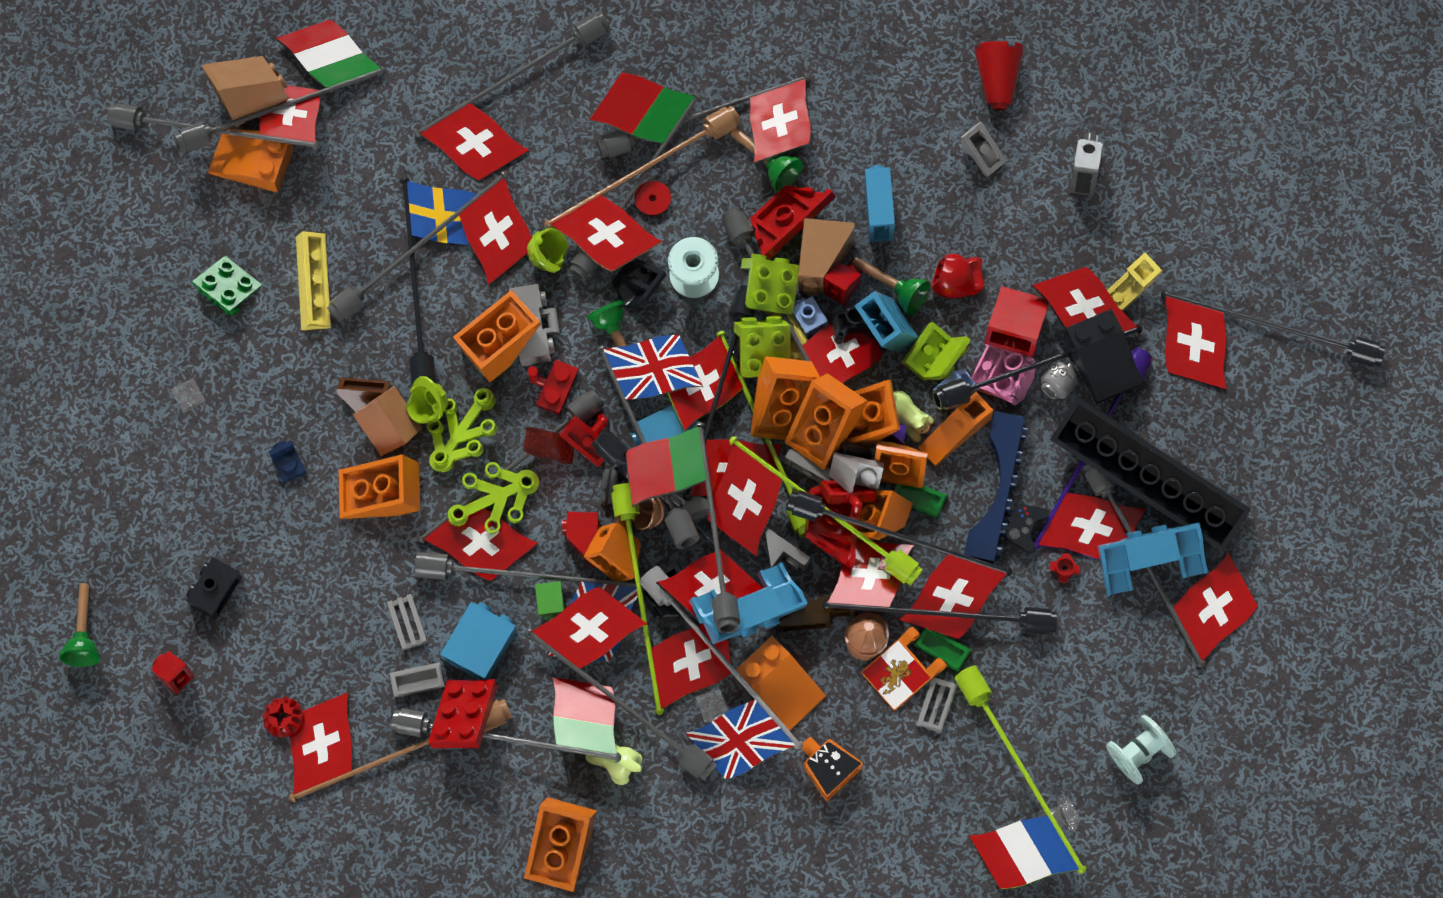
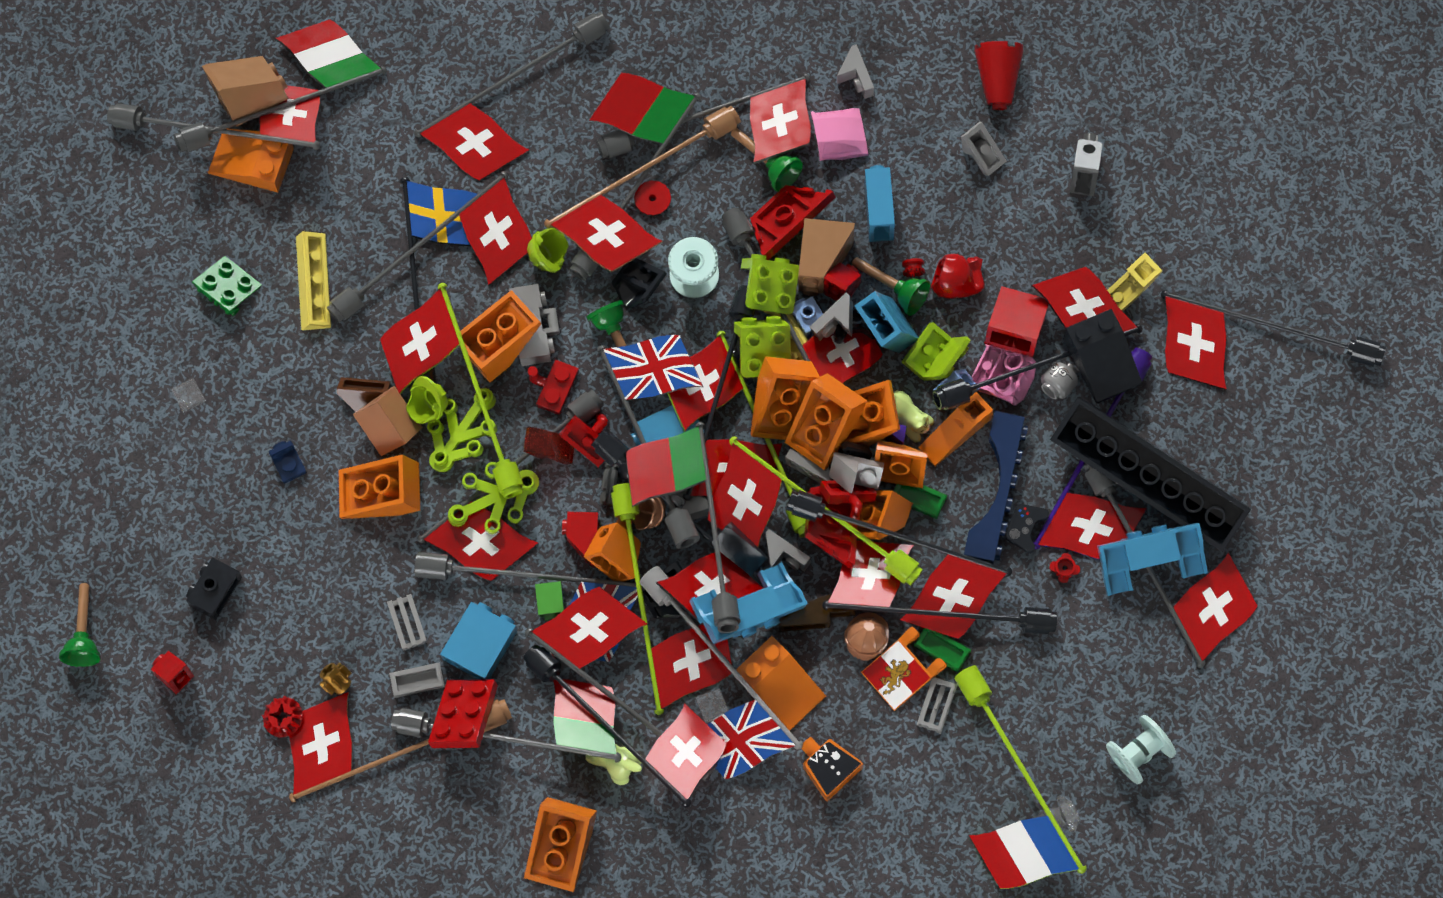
none -> pearl gold gear [319,662,352,695]
none -> flag [380,283,524,499]
none -> flag [523,645,727,808]
none -> black slope [711,522,768,576]
none -> light grey slope [810,293,853,341]
none -> bright pink slope [811,108,868,161]
none -> light grey slope [837,44,874,99]
none -> red bush [902,258,925,277]

